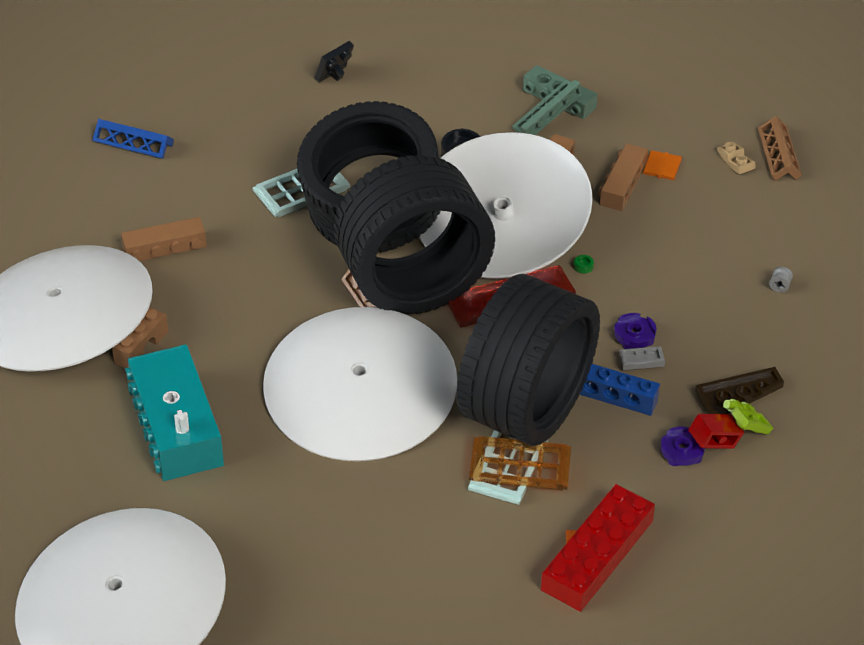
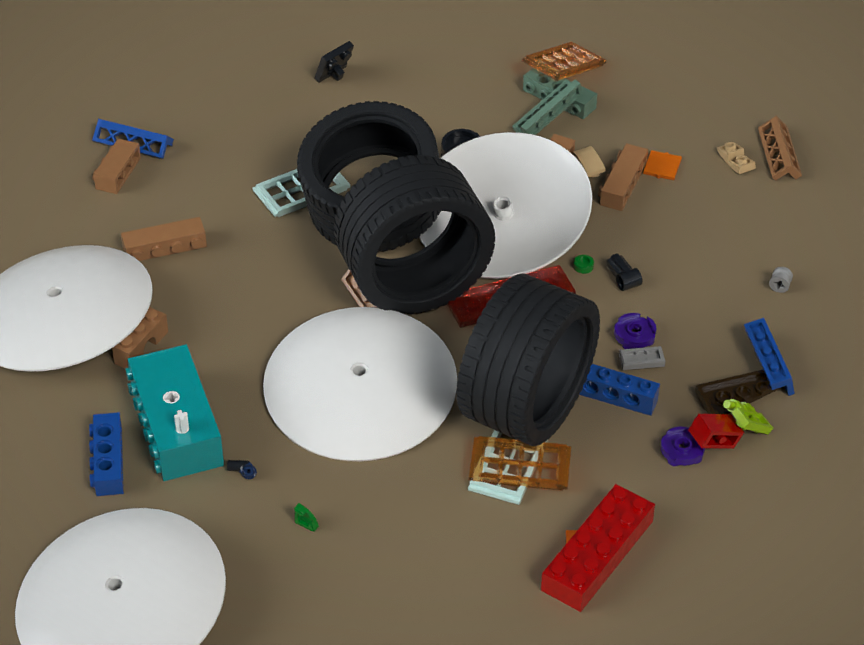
none -> blue brick [89,412,124,496]
none -> medium nougat brick [92,139,141,194]
none -> arm [227,460,257,479]
none -> green tile [294,503,319,532]
none -> clear orange piece [522,42,606,81]
none -> tan slope [573,146,606,177]
none -> black piece [606,253,643,291]
none -> blue fence [744,318,795,396]

